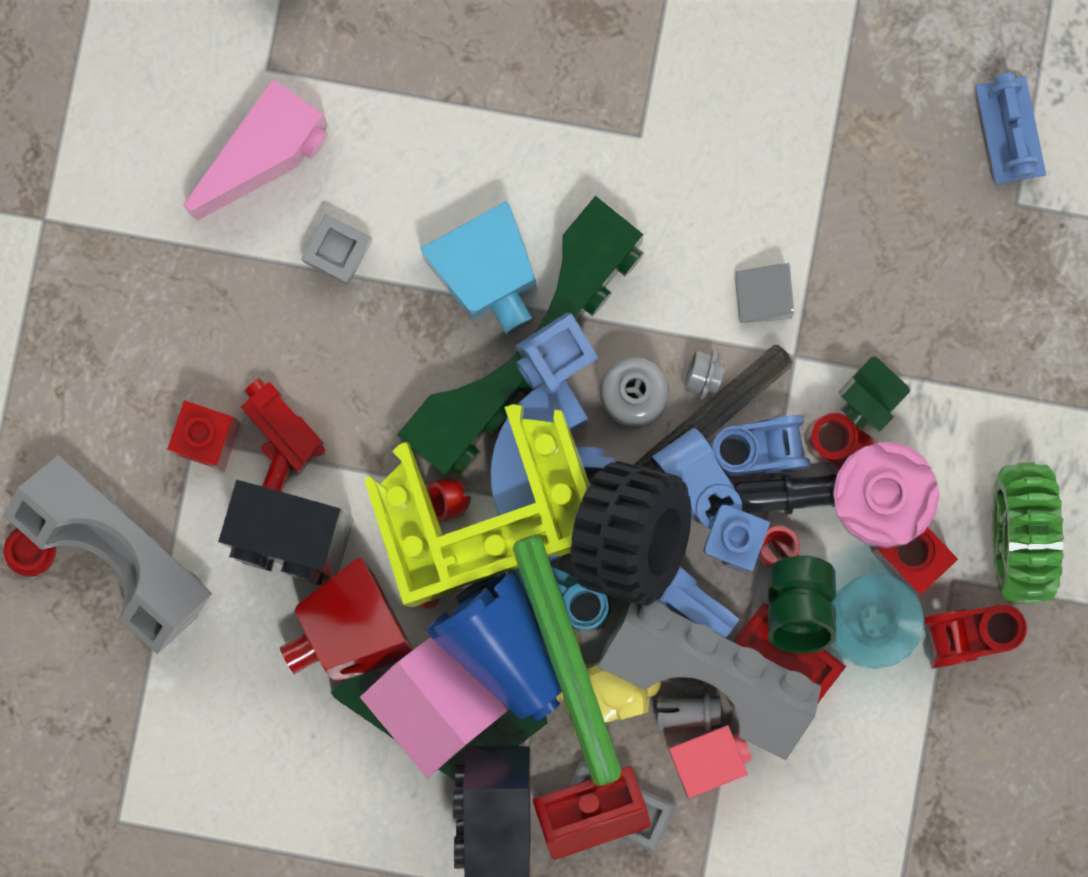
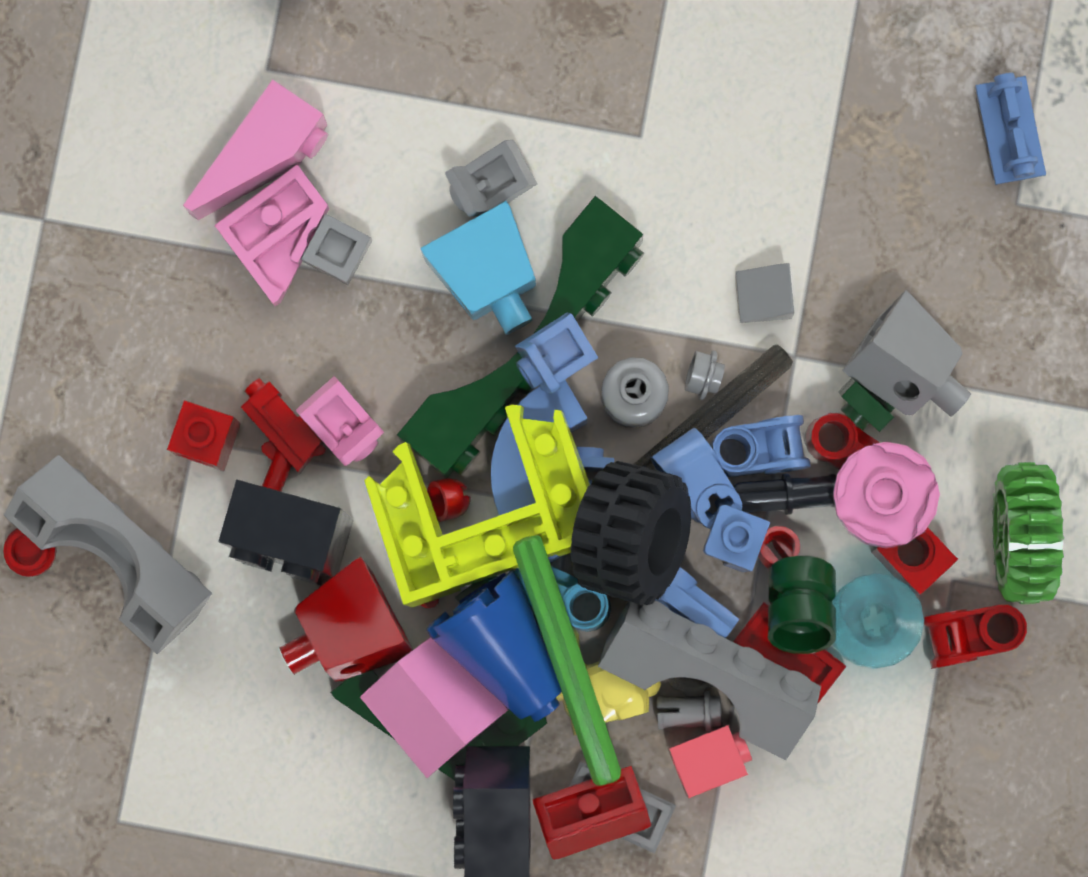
none -> bright pink wing [214,165,329,306]
none -> bright pink bracket [295,376,384,466]
none -> light grey bracket [445,140,537,217]
none -> light grey torso [842,291,971,417]

